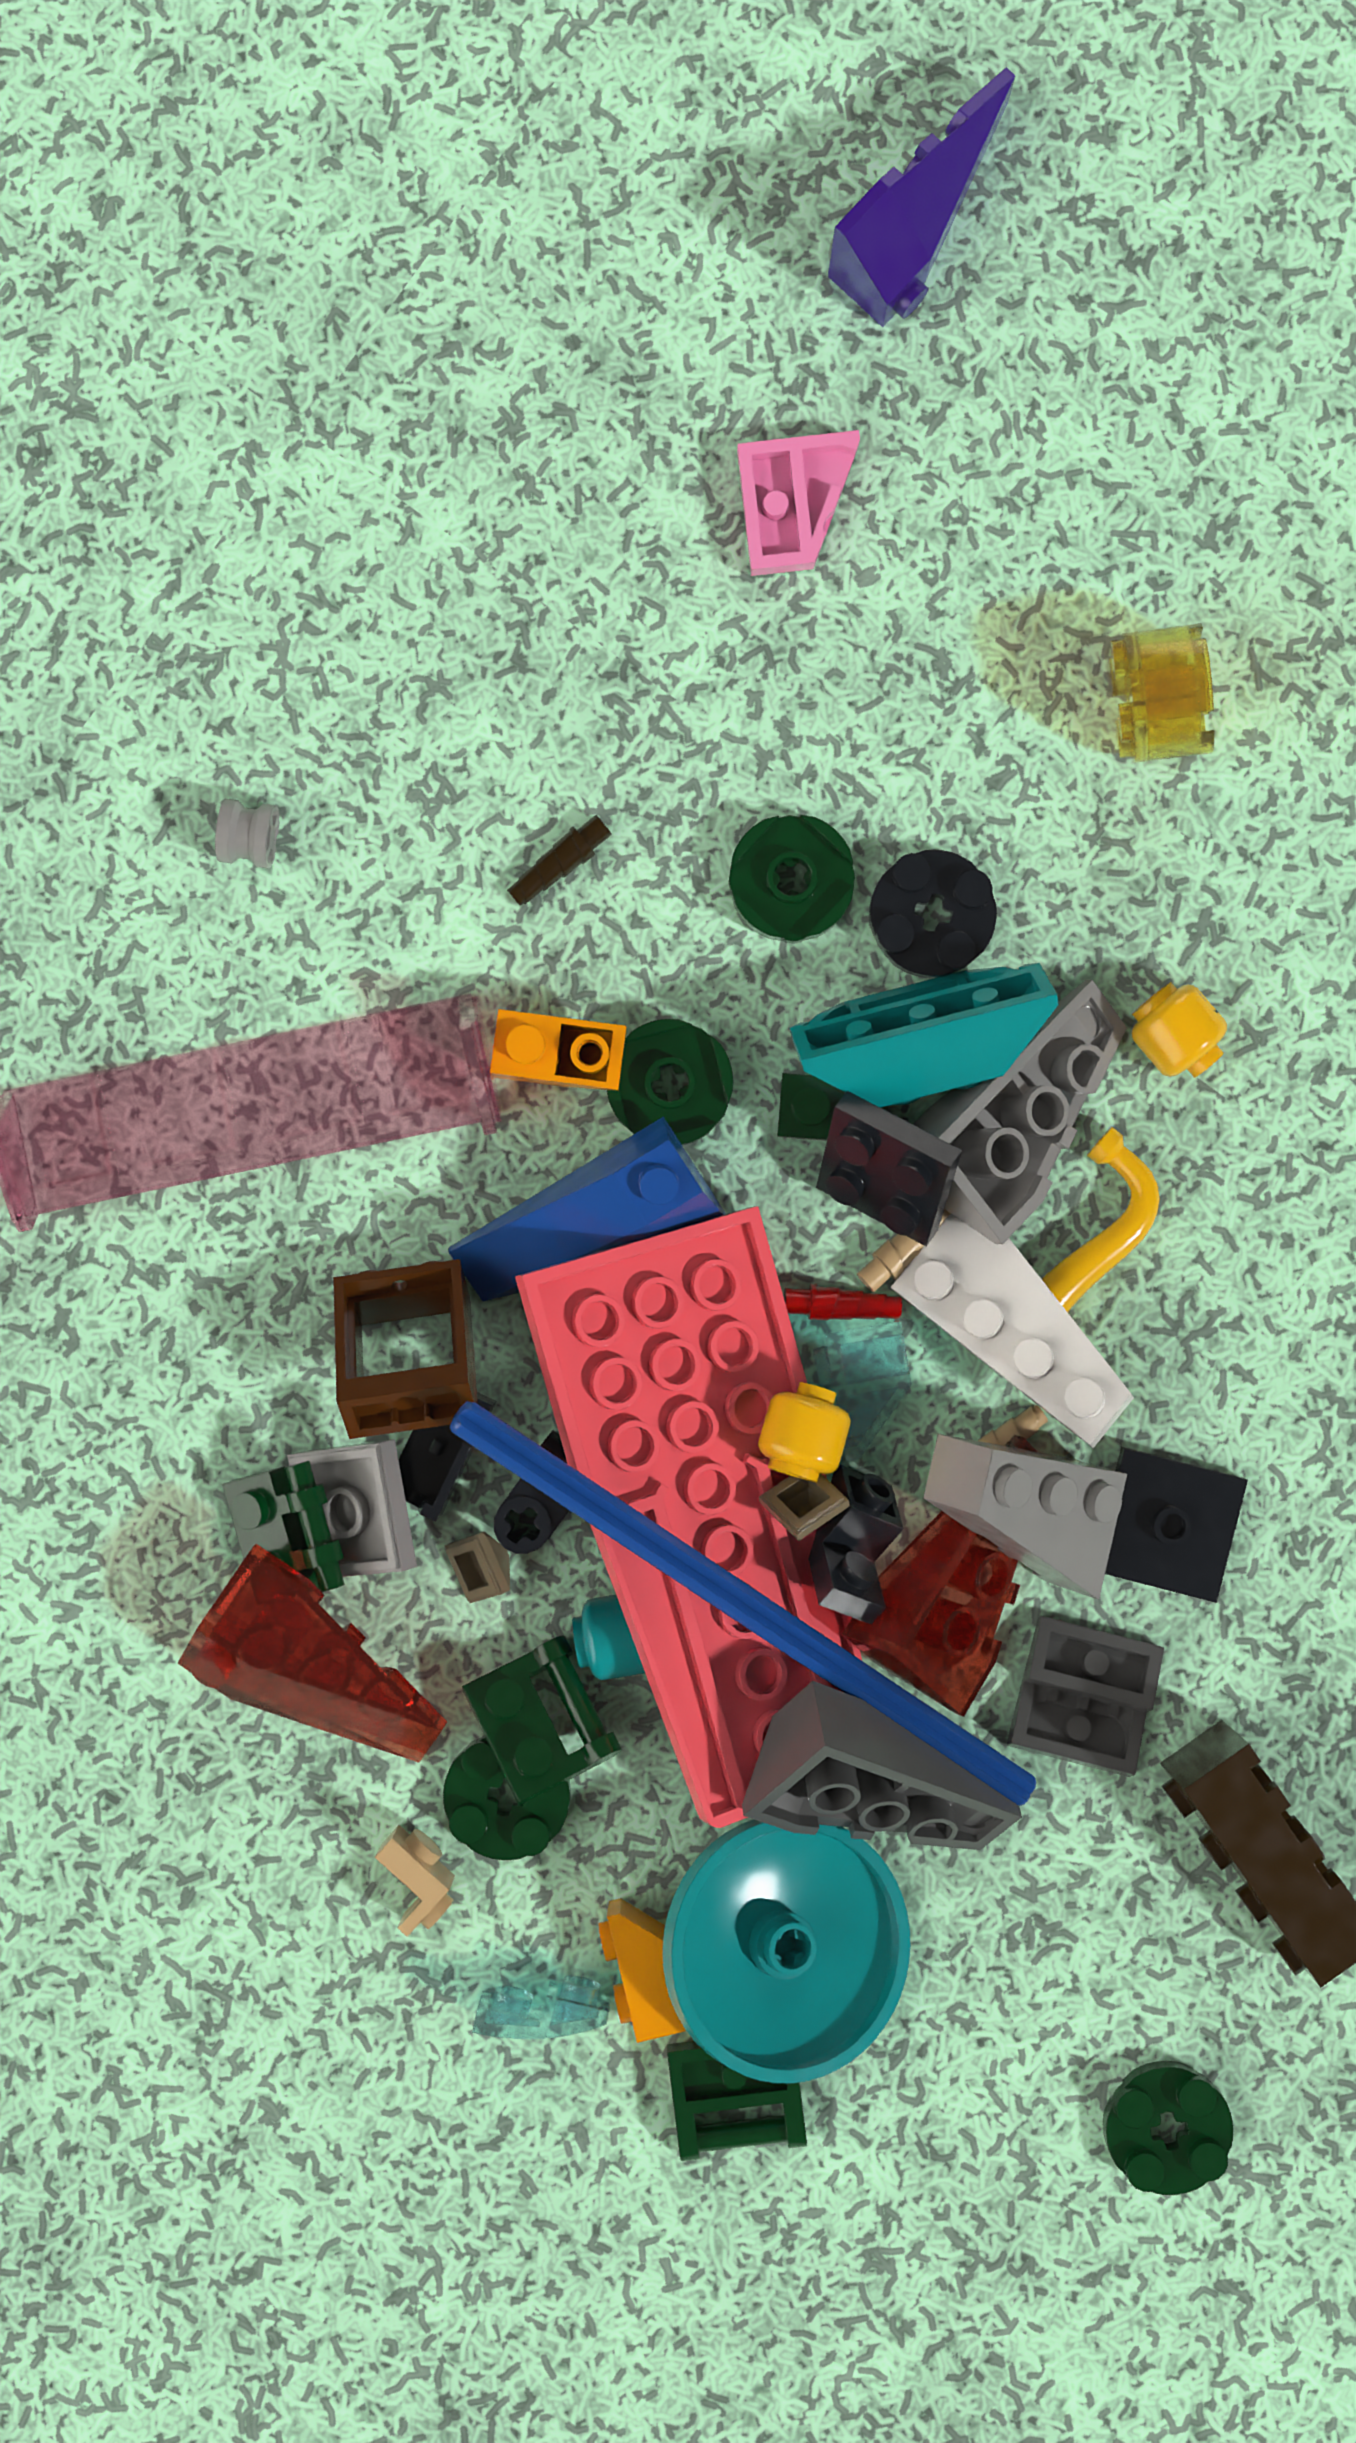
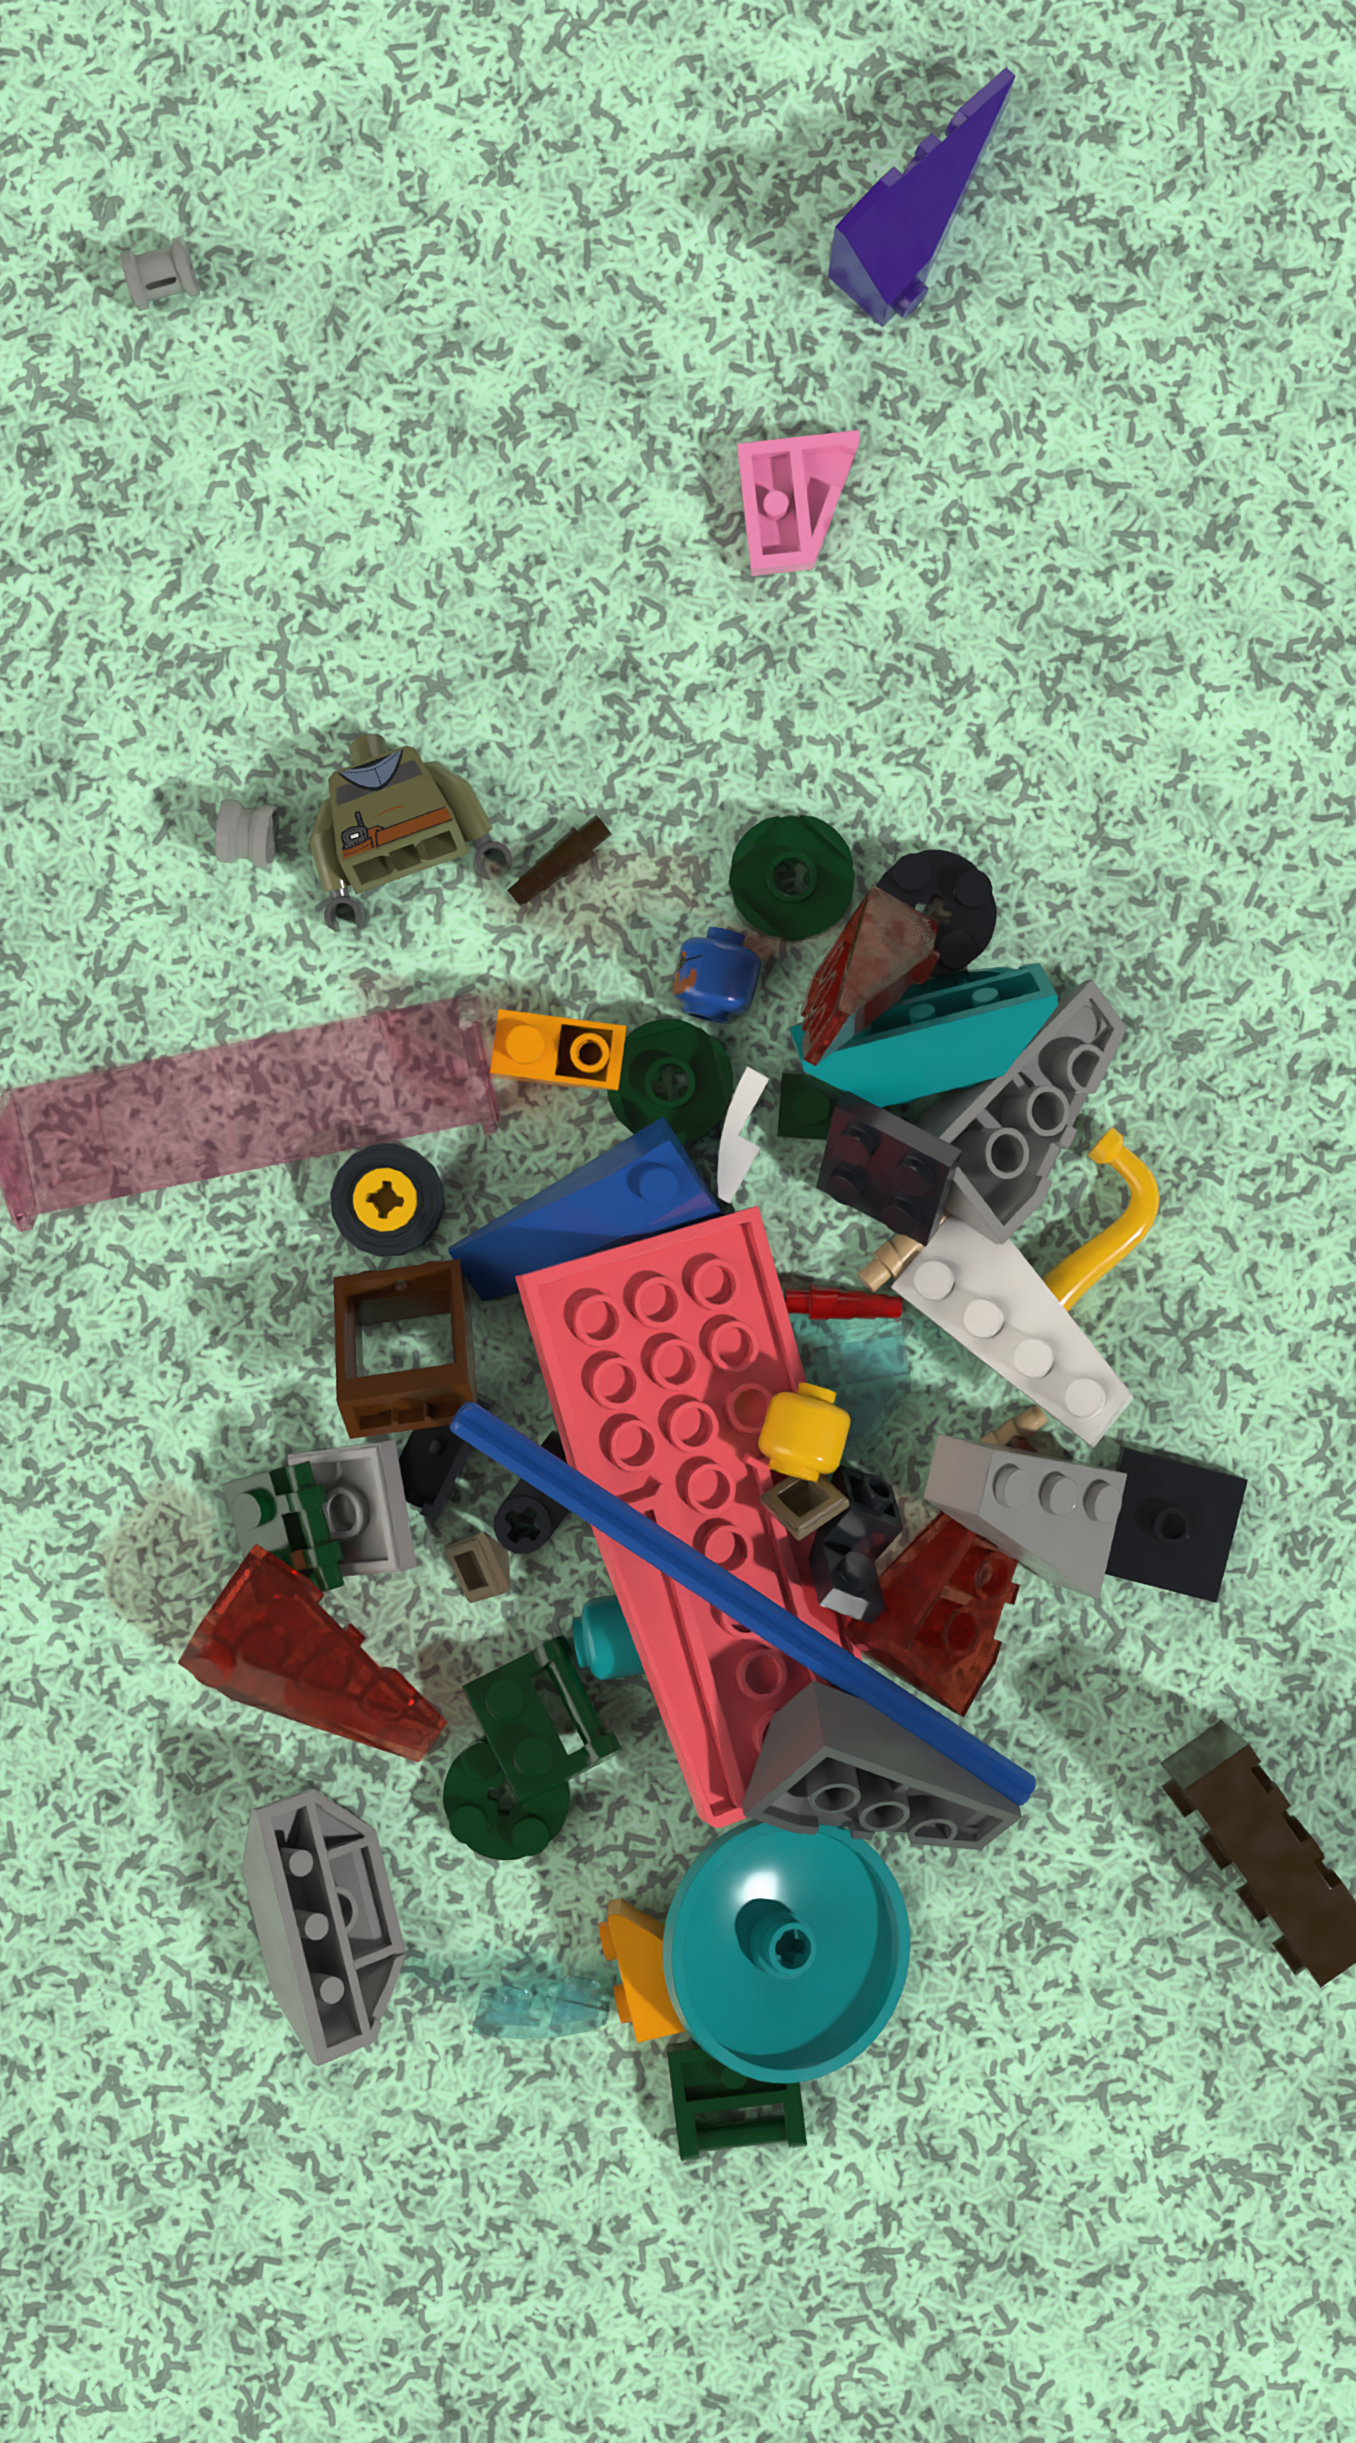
tan bracket [375,1825,455,1937] -> none
dark grey slope [1006,1616,1164,1777] -> none
dark green plate [1103,2061,1233,2195] -> none
clear yellow brick [1109,623,1214,763] -> none
yellow head [1132,982,1227,1078] -> none
none -> light grey bush [120,236,200,311]
none -> light grey wedge [242,1789,406,2066]
none -> olive torso [309,734,512,932]
none -> black wheel [330,1143,445,1257]
none -> blue head [671,927,761,1024]
none -> white slope [716,1066,769,1205]
none -> clear red wedge [800,885,940,1066]

